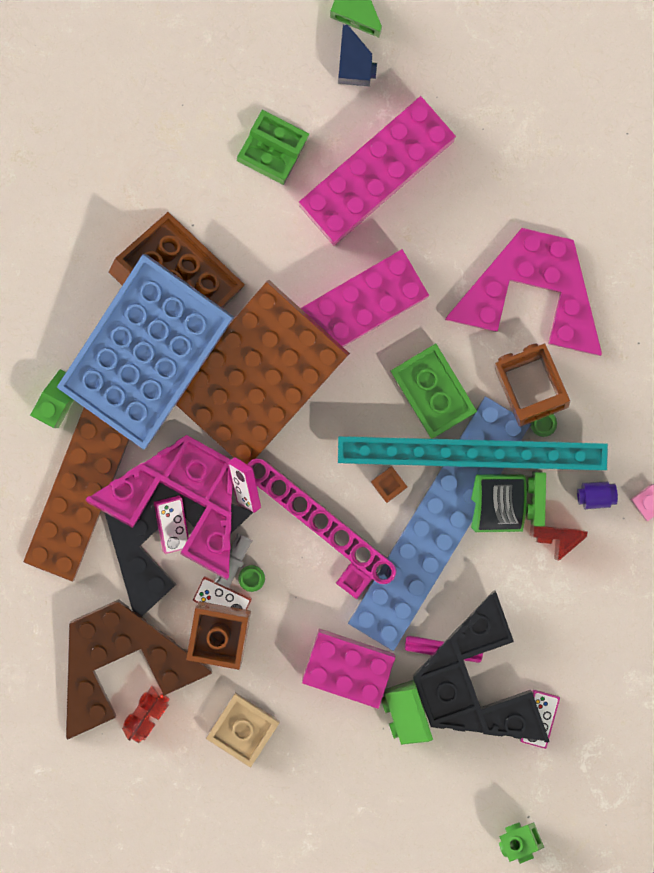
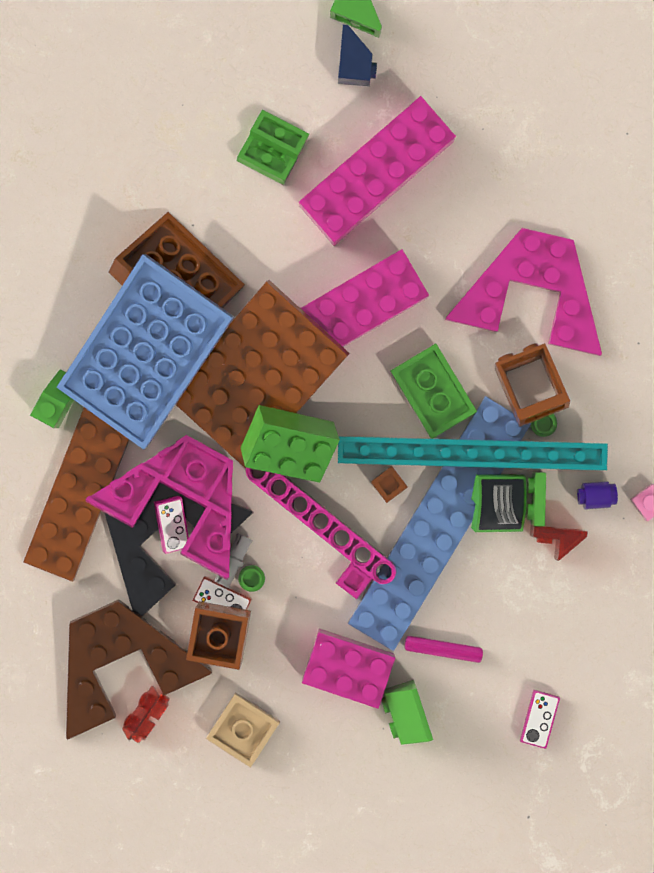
tile [228,457,261,513] -> none
black wing [413,590,550,743] -> none
bright green brick [499,822,545,864] -> none
none -> bright green brick [241,405,340,483]

